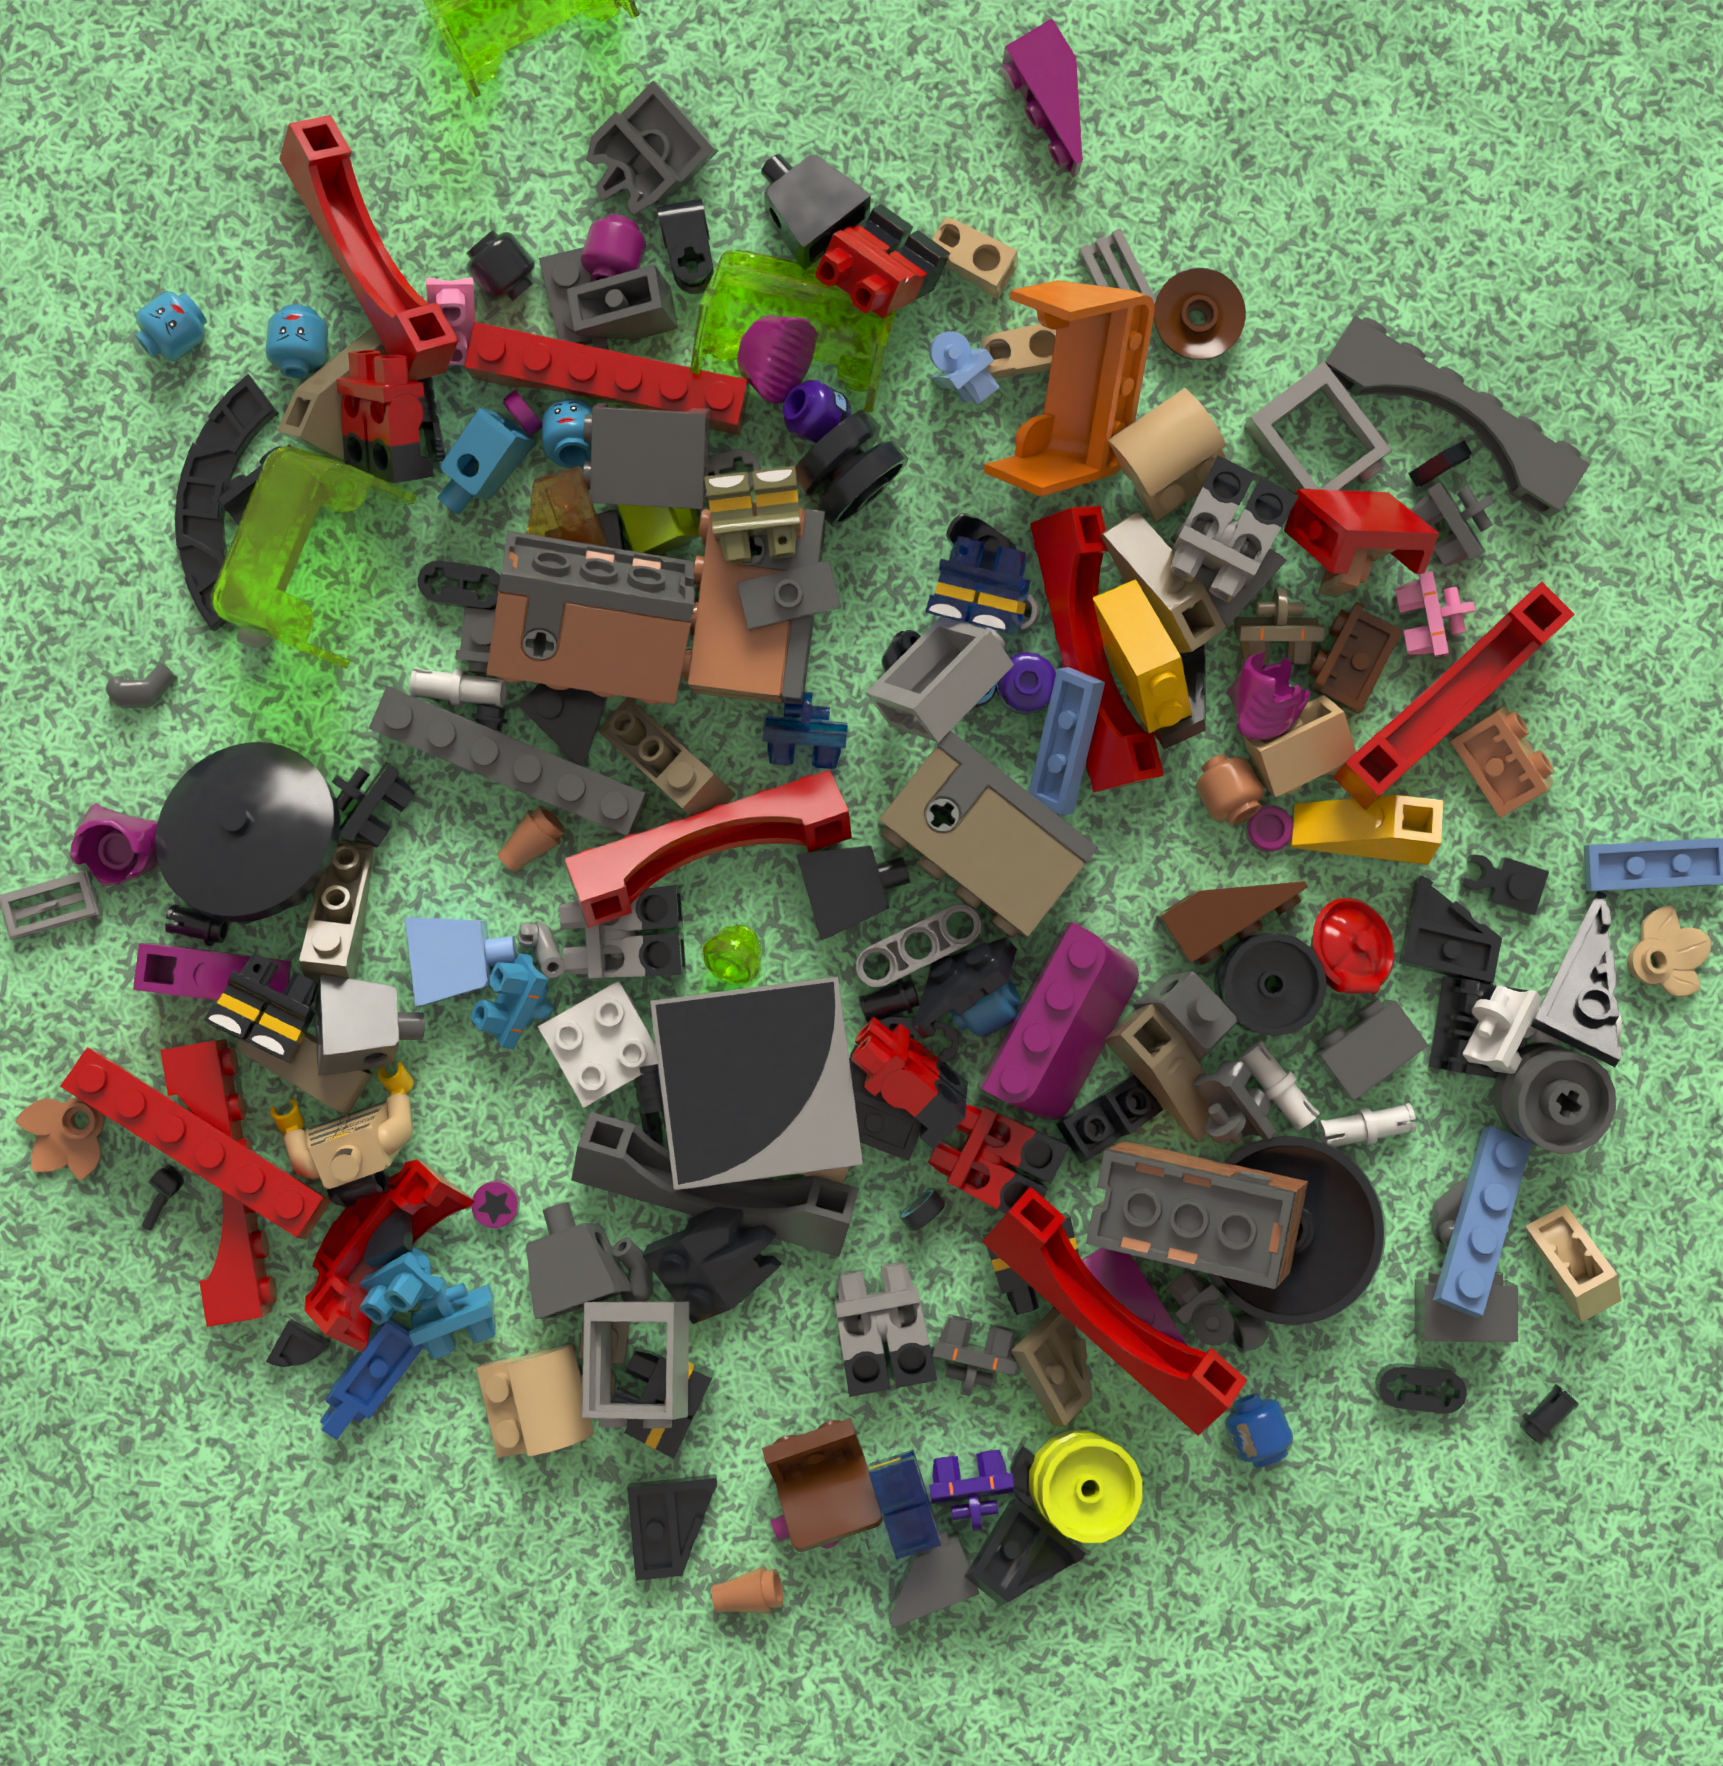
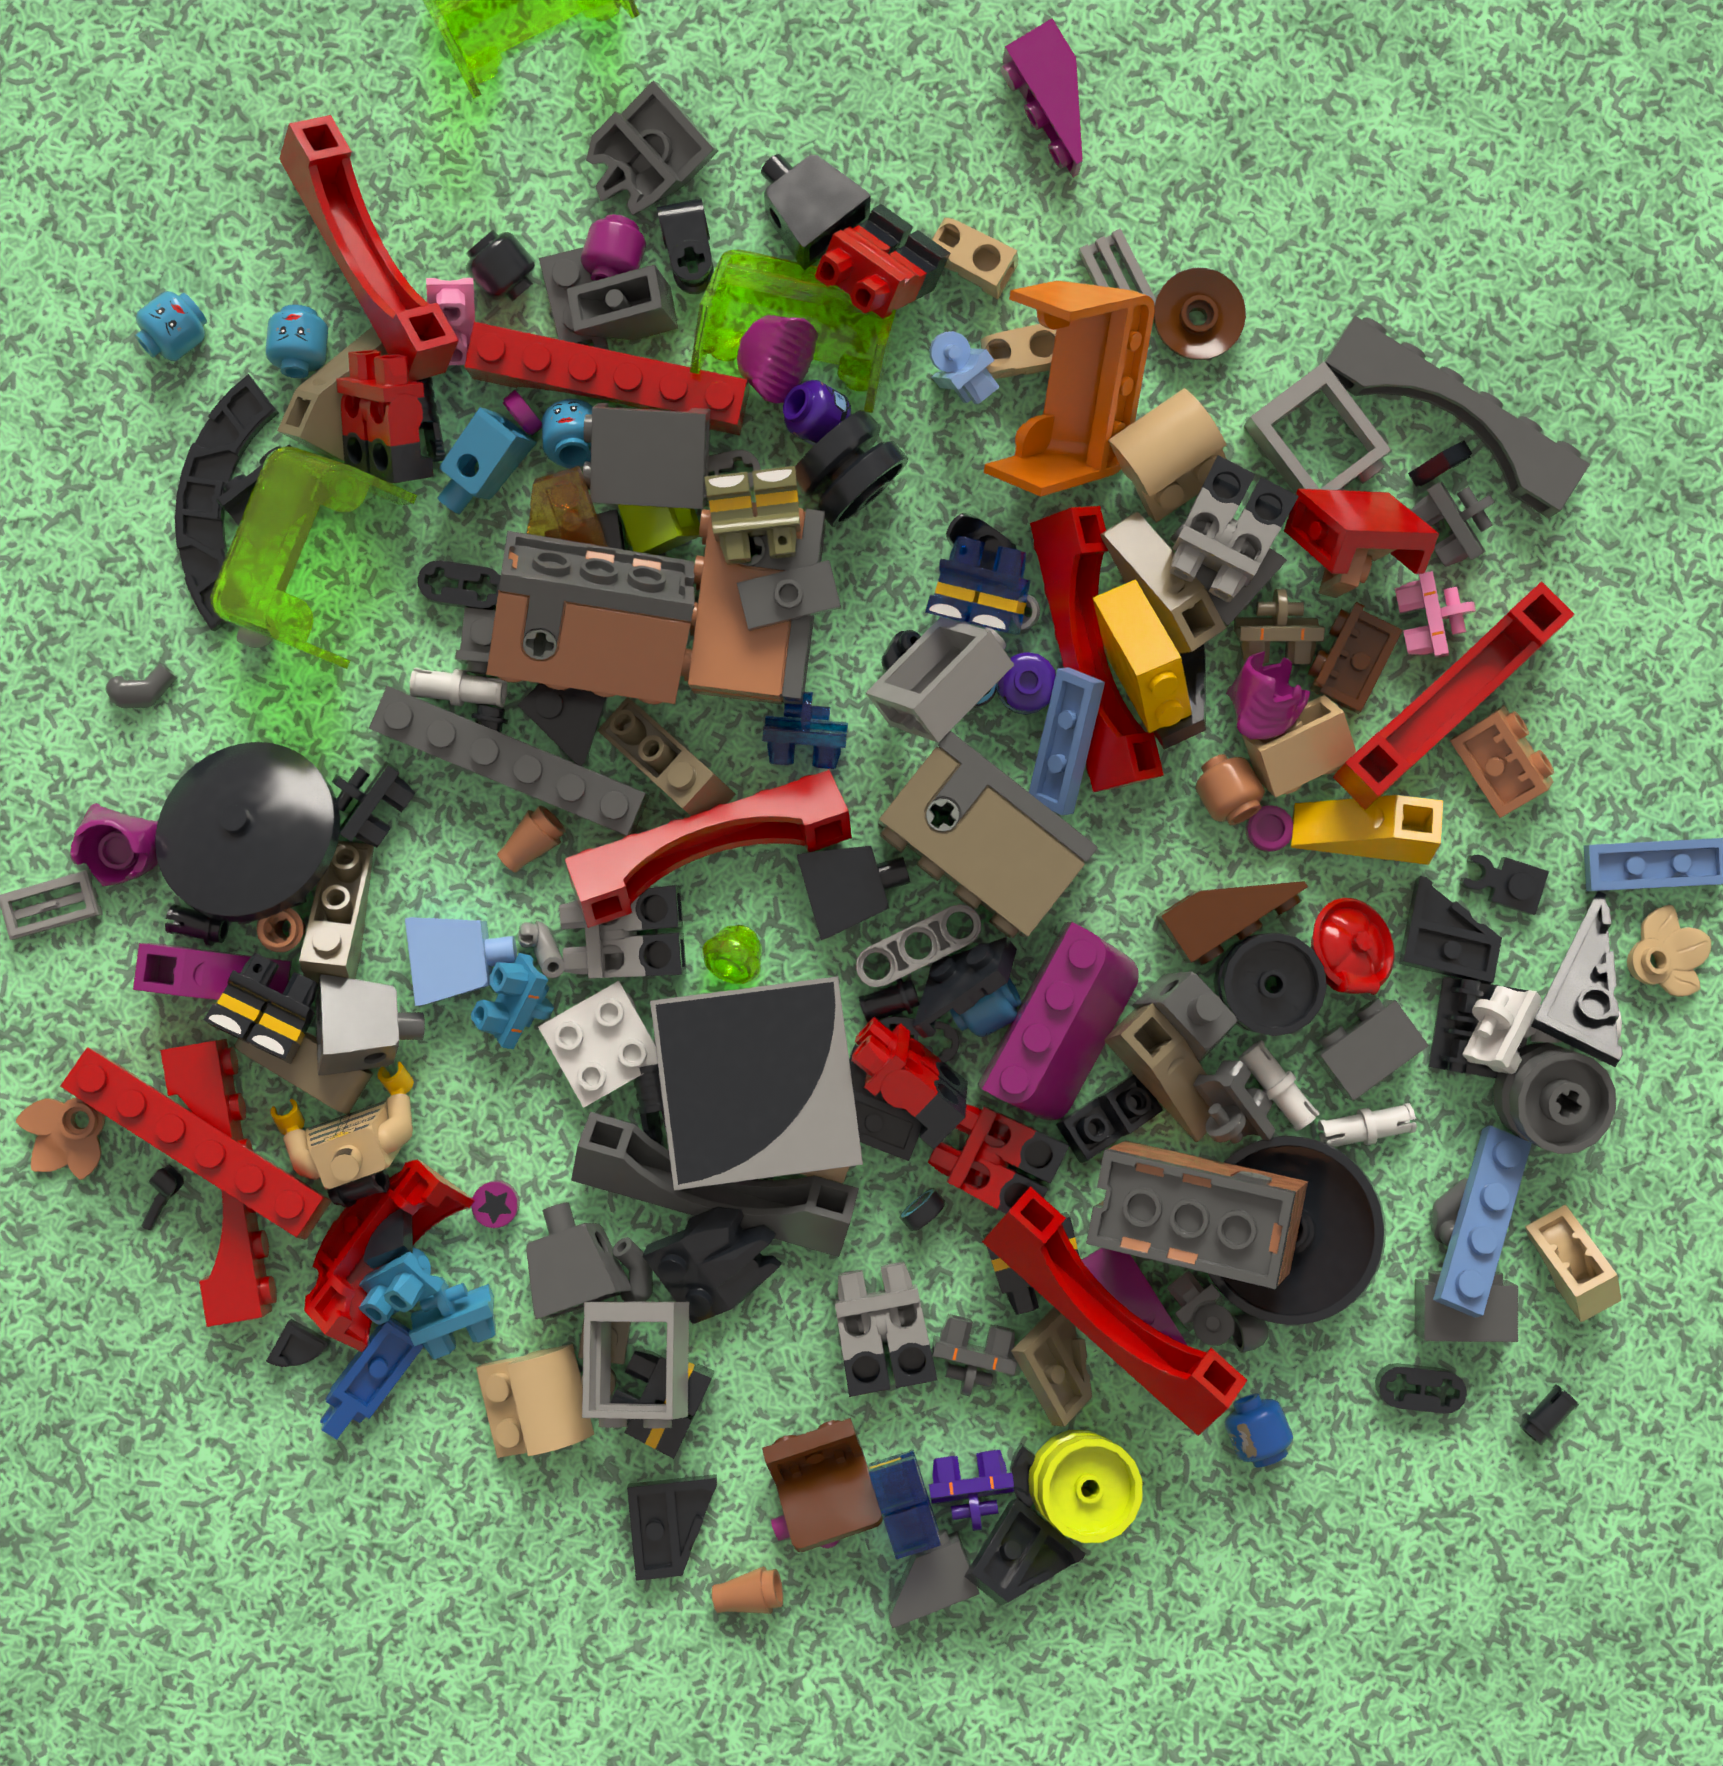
none -> nougat cone [257,908,305,952]

